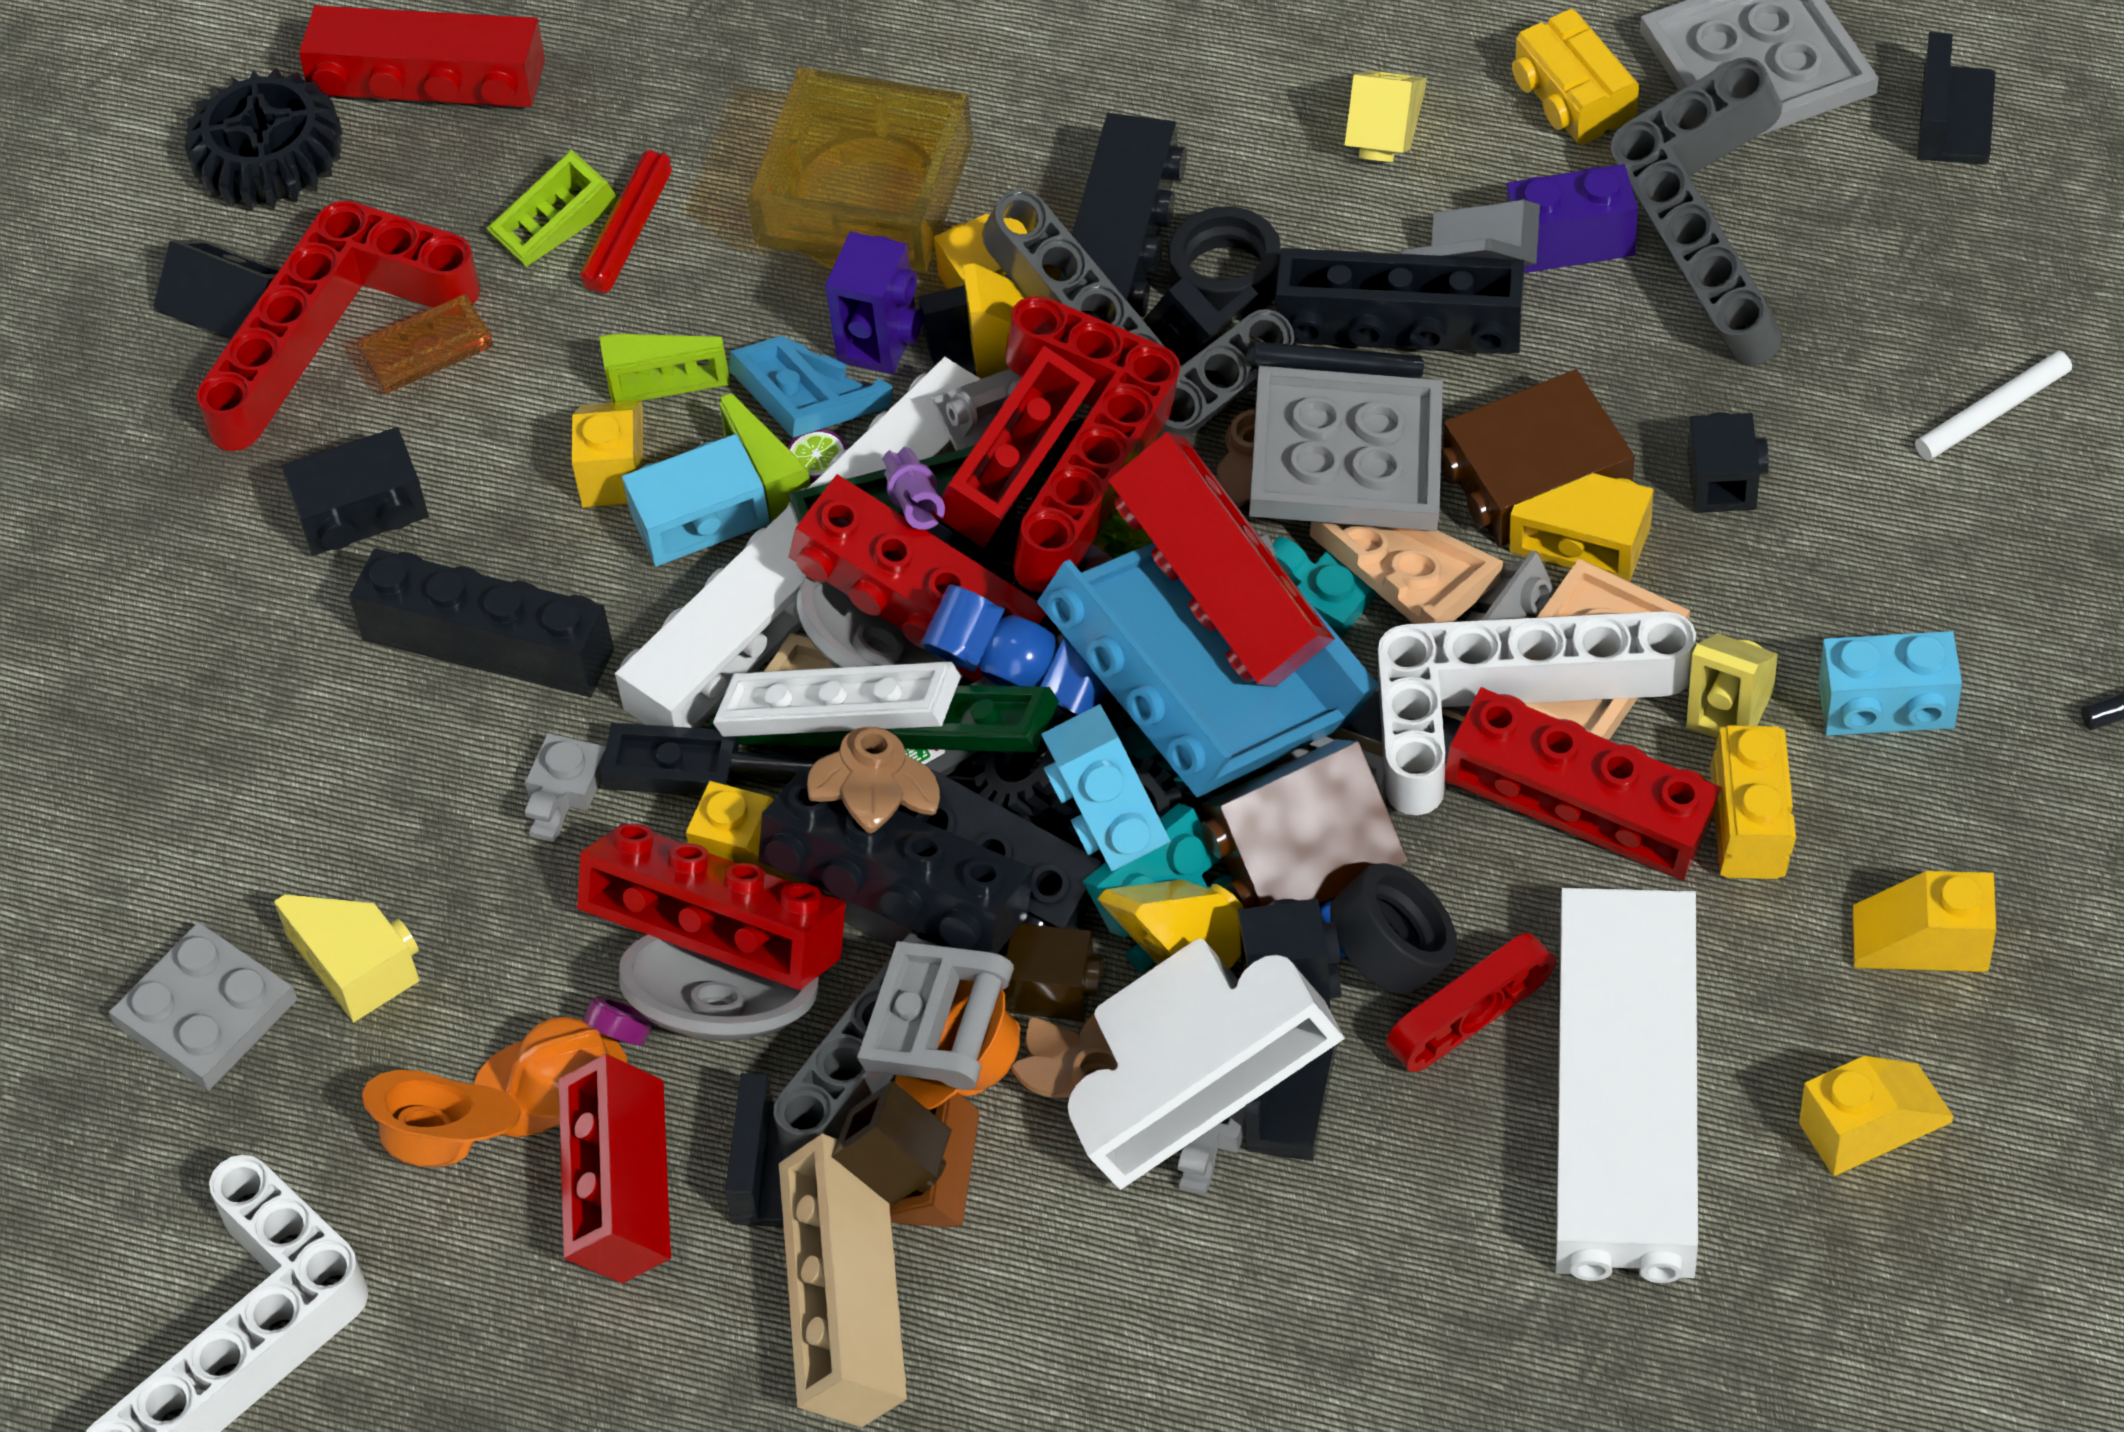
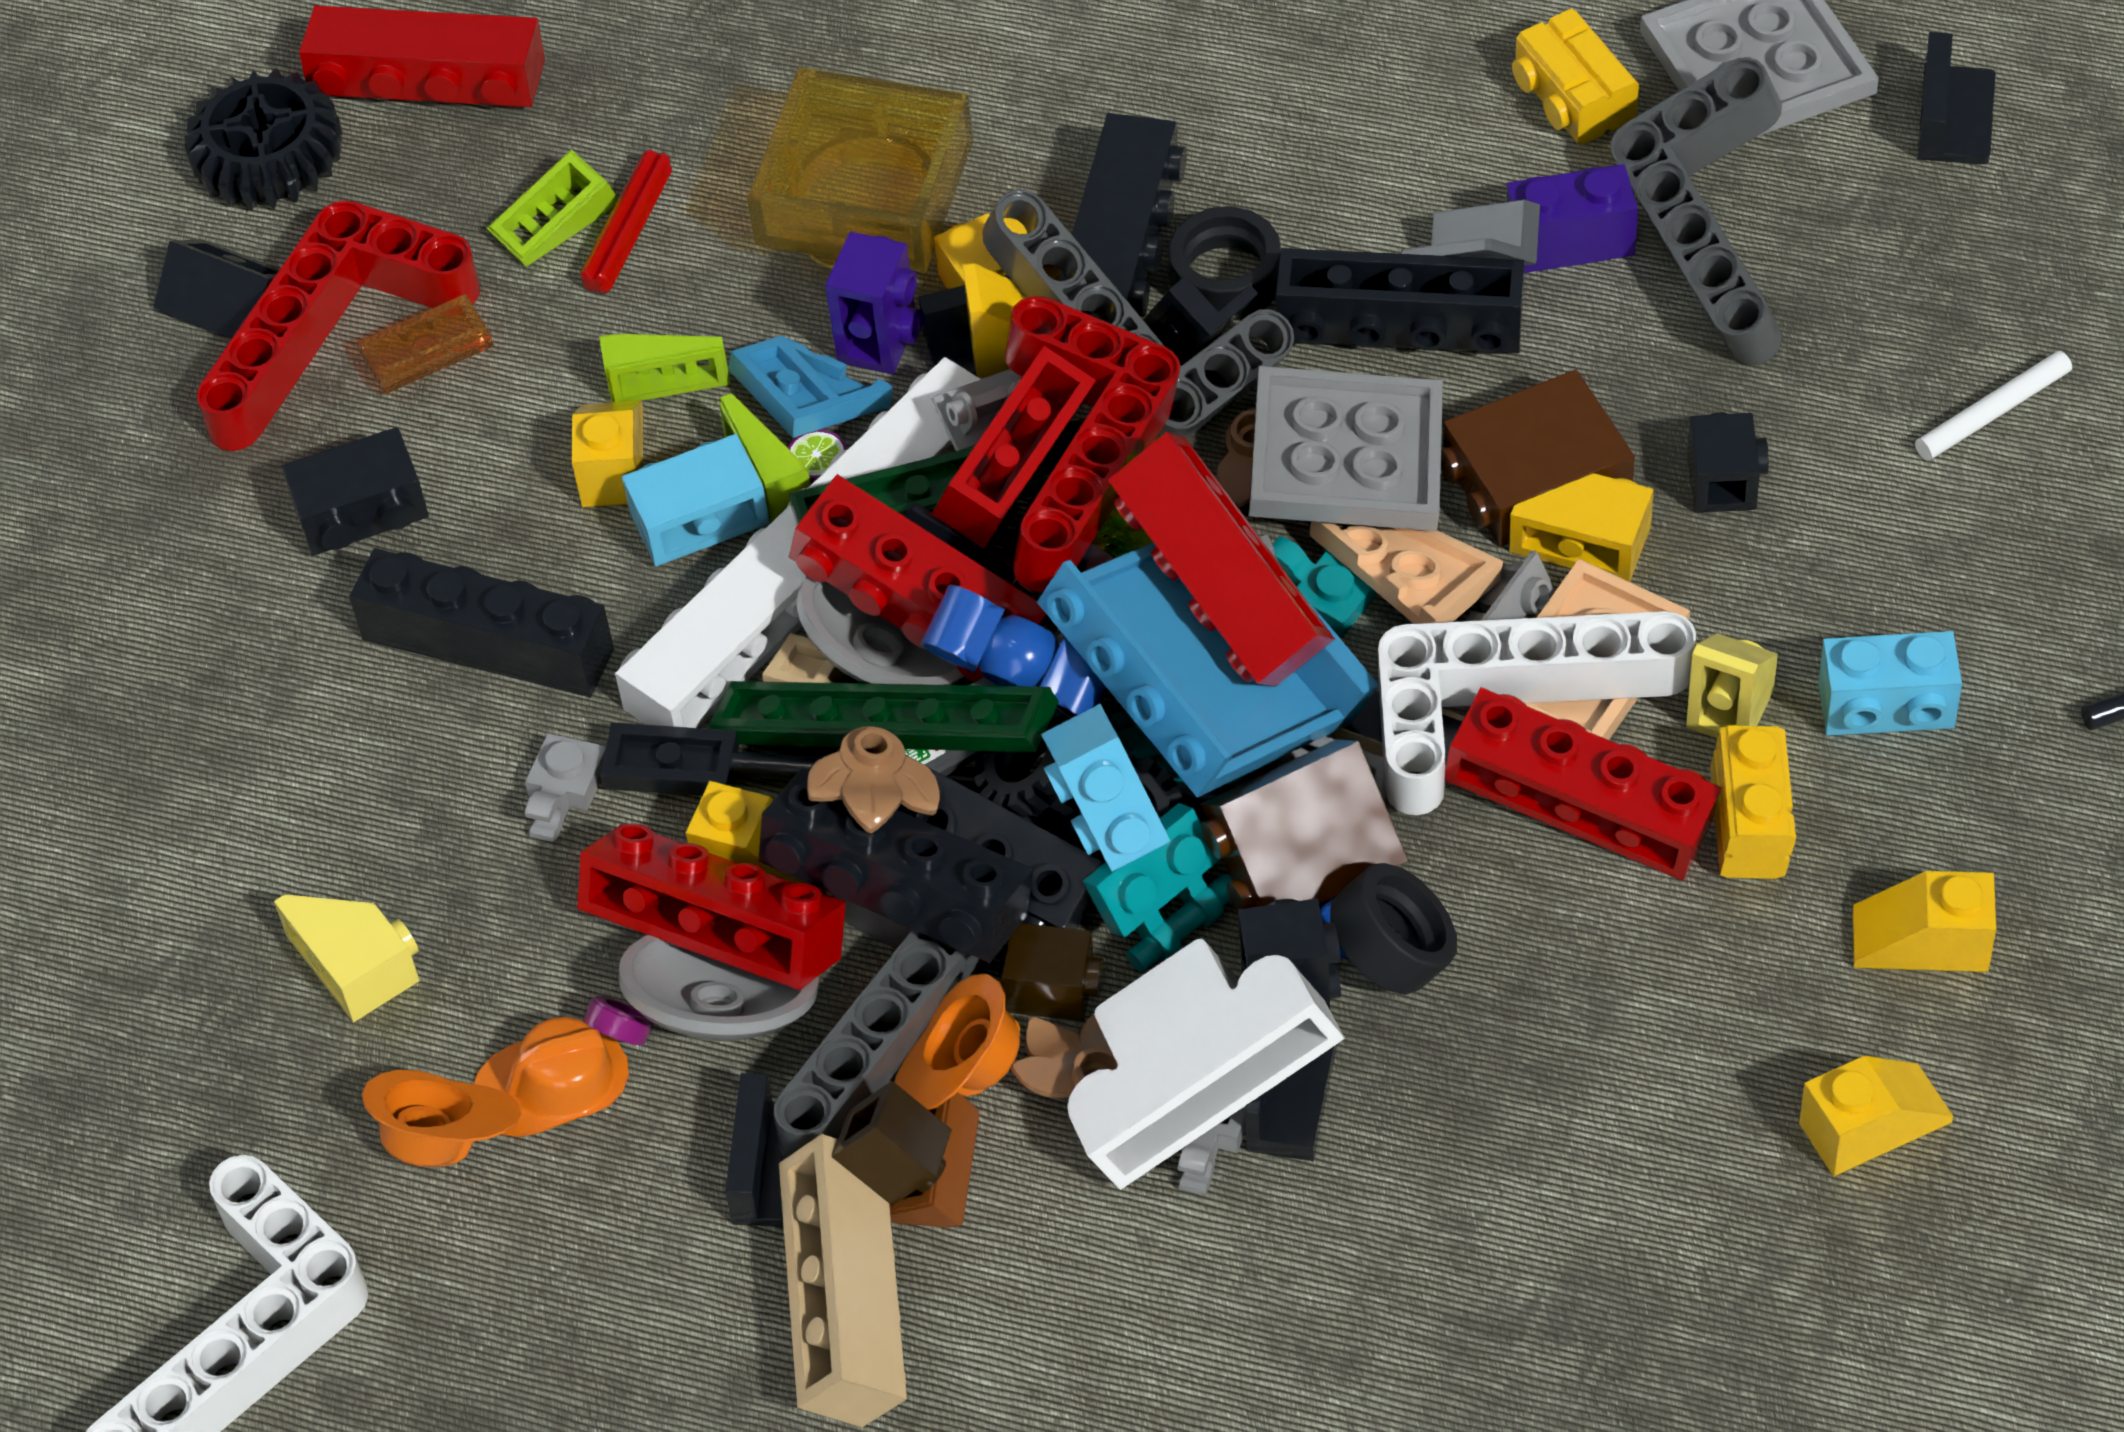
light grey plate [109,922,298,1091] -> none
red brick [559,1054,671,1283] -> none
white tile [713,662,961,737] -> none
light grey plate [857,941,1014,1090] -> none
medium lavender axle [882,447,945,530] -> none
yellow slope [1097,879,1244,969] -> none
black bar [1246,341,1424,378] -> none
light yellow slope [1345,70,1427,162] -> none
red beam [1386,932,1556,1072] -> none
white brick [1556,888,1698,1283] -> none

